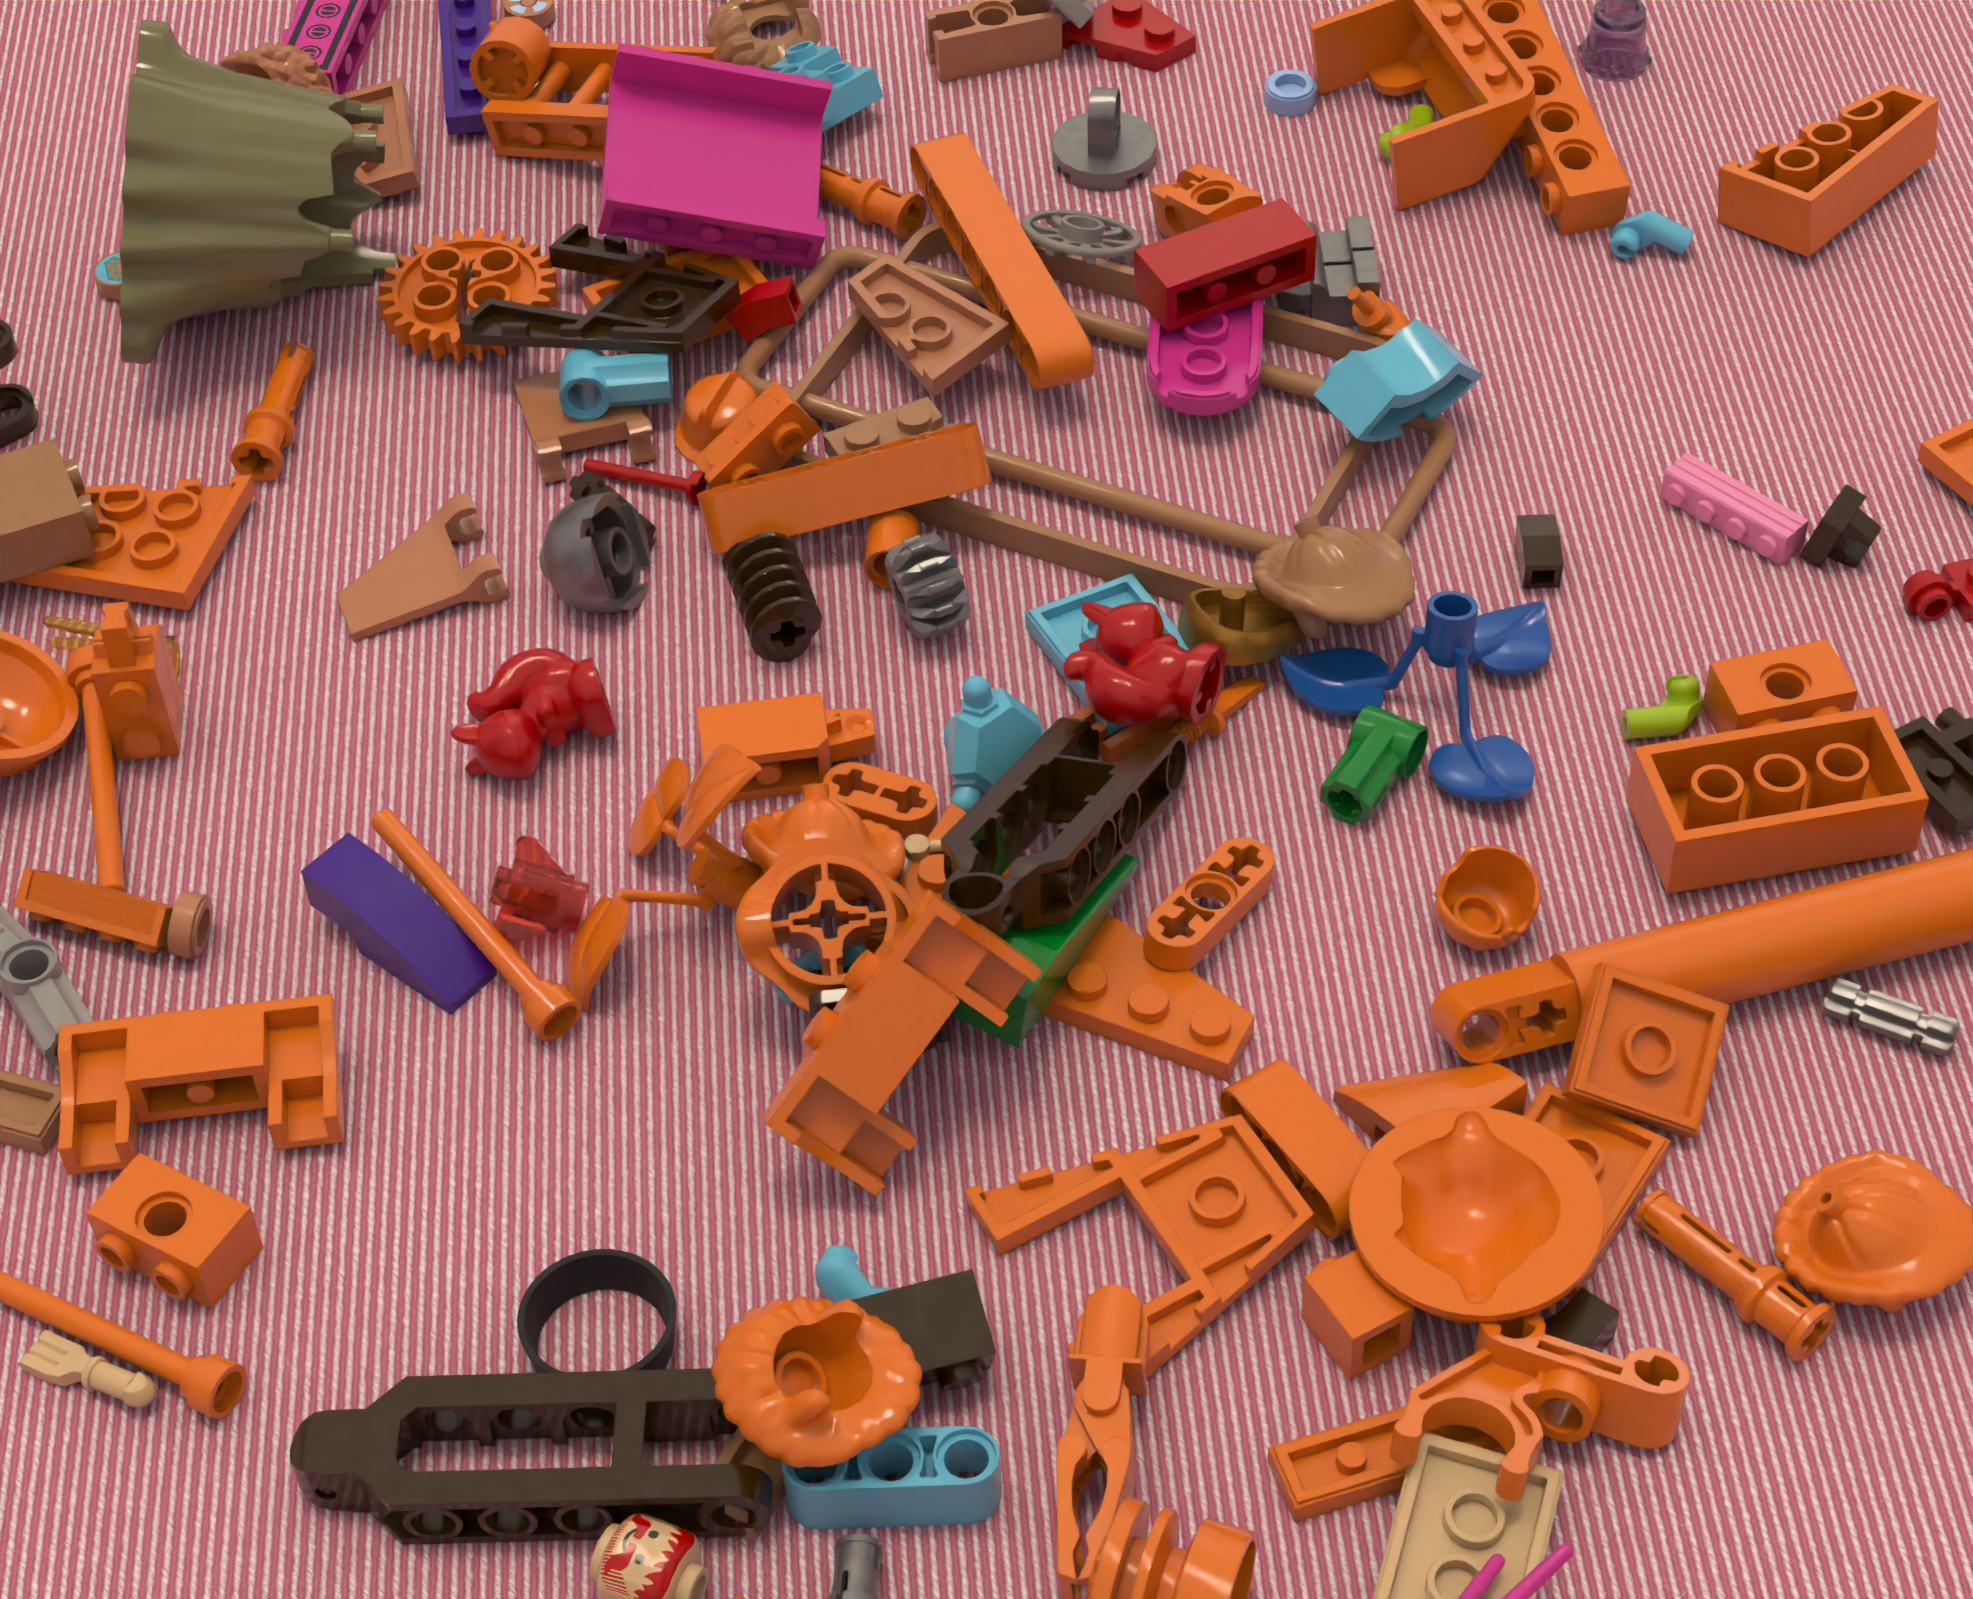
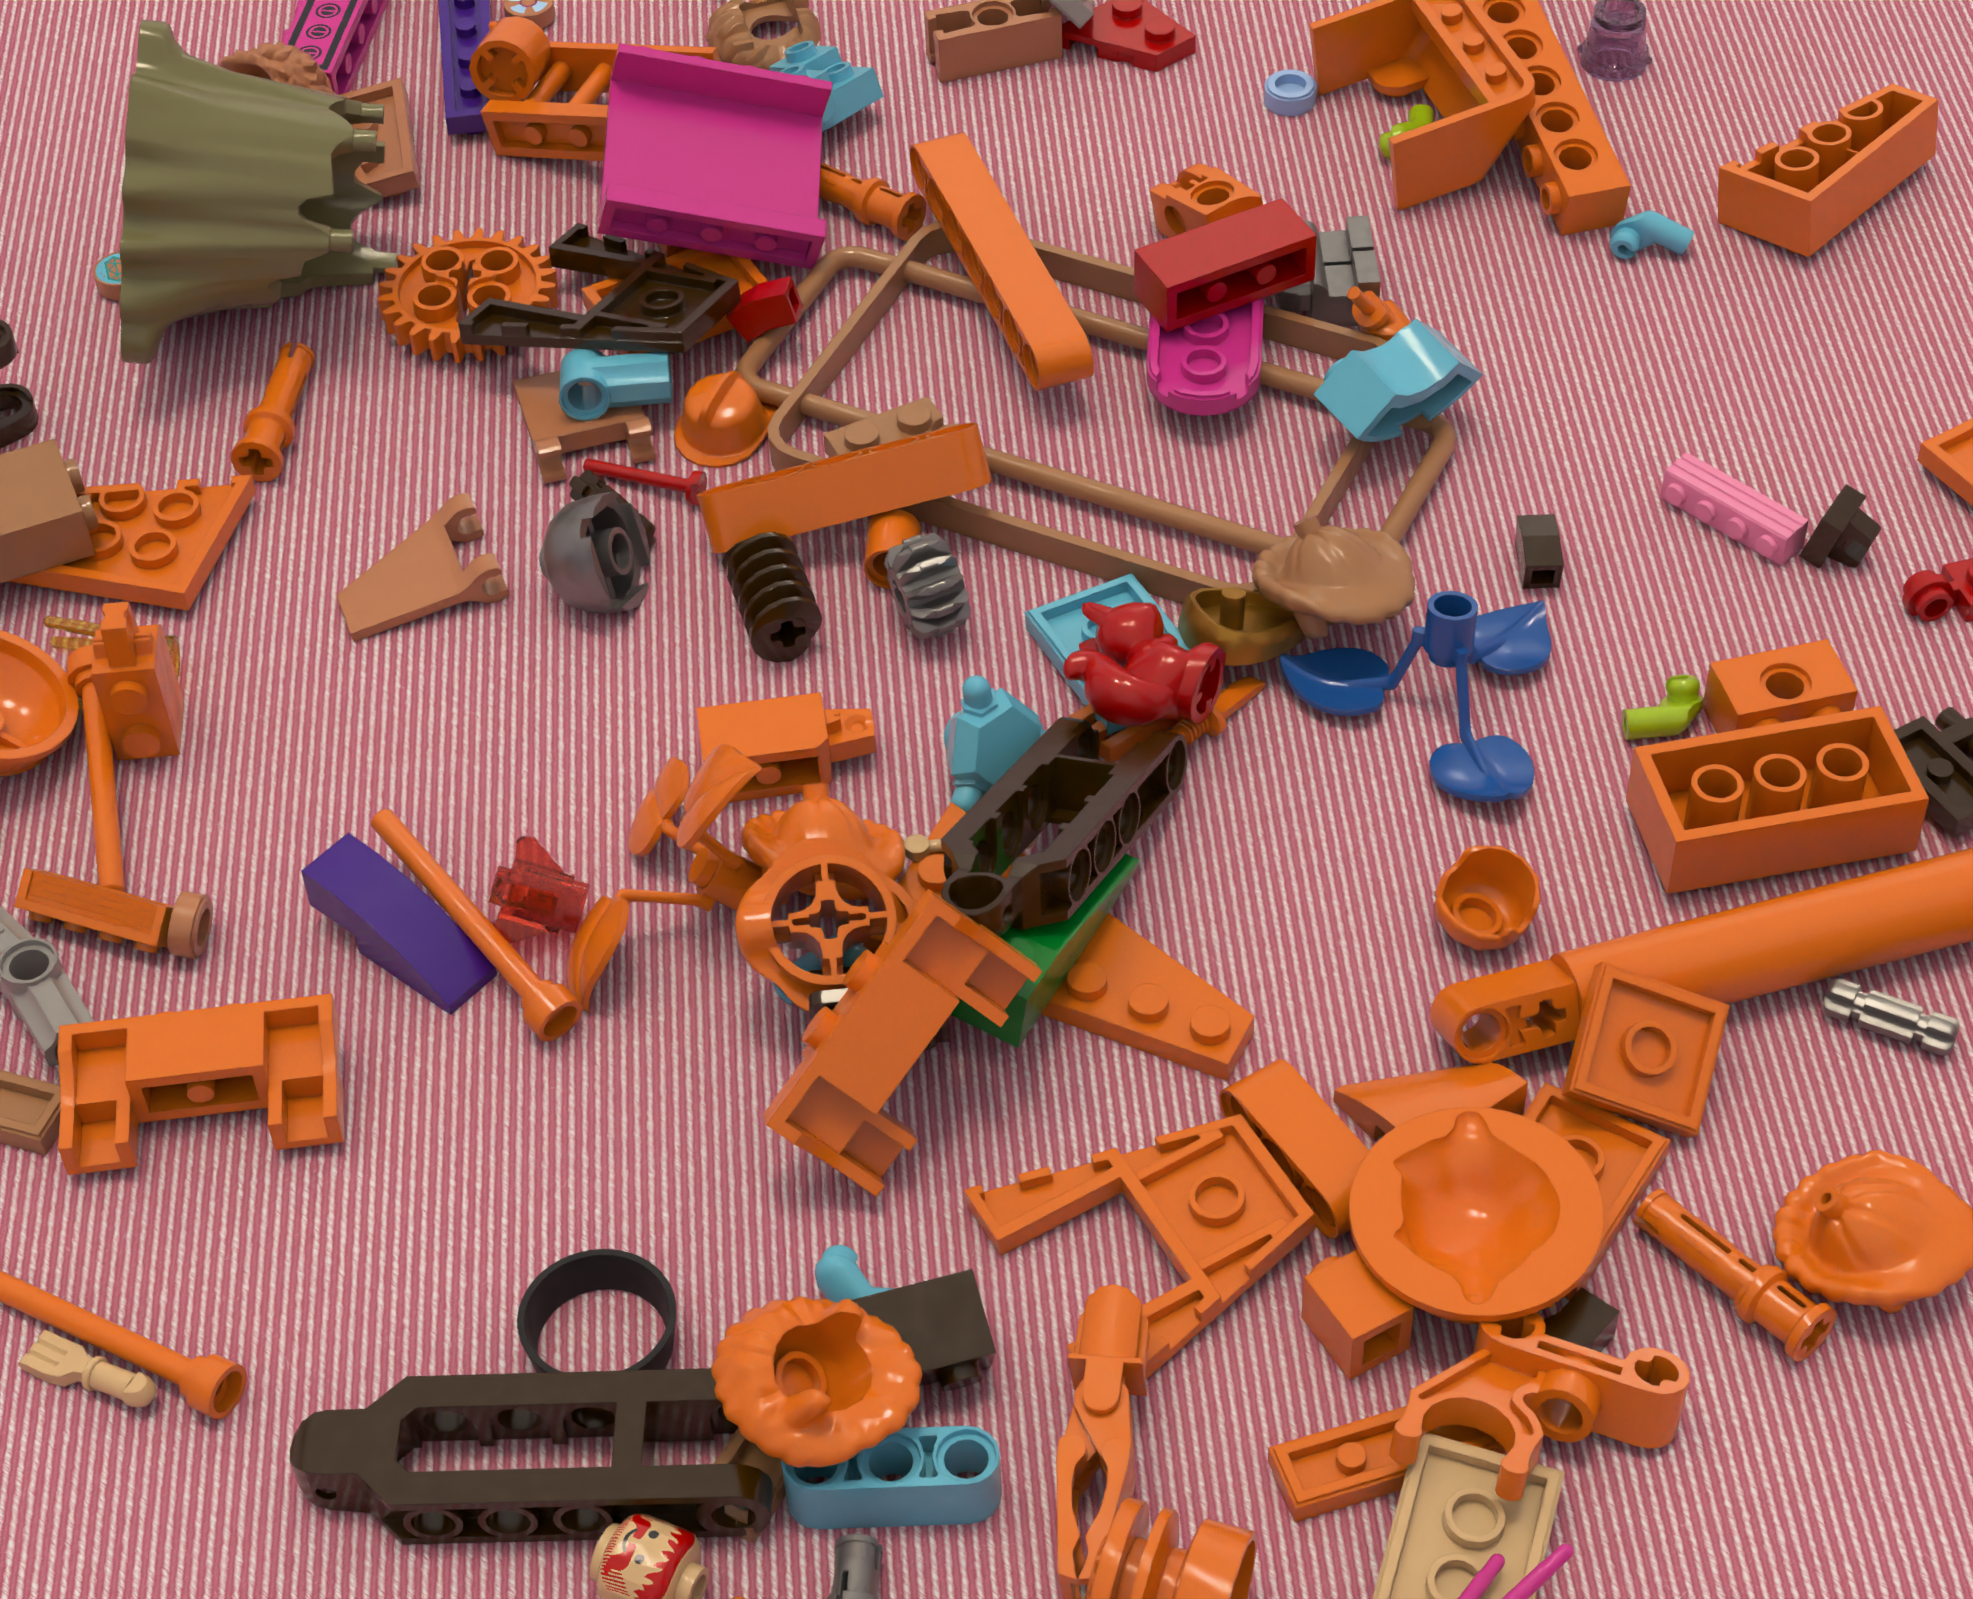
orange brick [86,1152,264,1309] -> none
red animal [450,648,617,780] -> none
orange bracket [693,380,821,488] -> none
orange beam [822,762,938,841] -> none
nougat wing [848,253,1010,398] -> none
light grey wheel [1020,210,1142,264] -> none
flat silver tile [1052,86,1157,191] -> none
orange beam [1143,837,1275,971] -> none
green piece [1320,704,1429,825] -> none

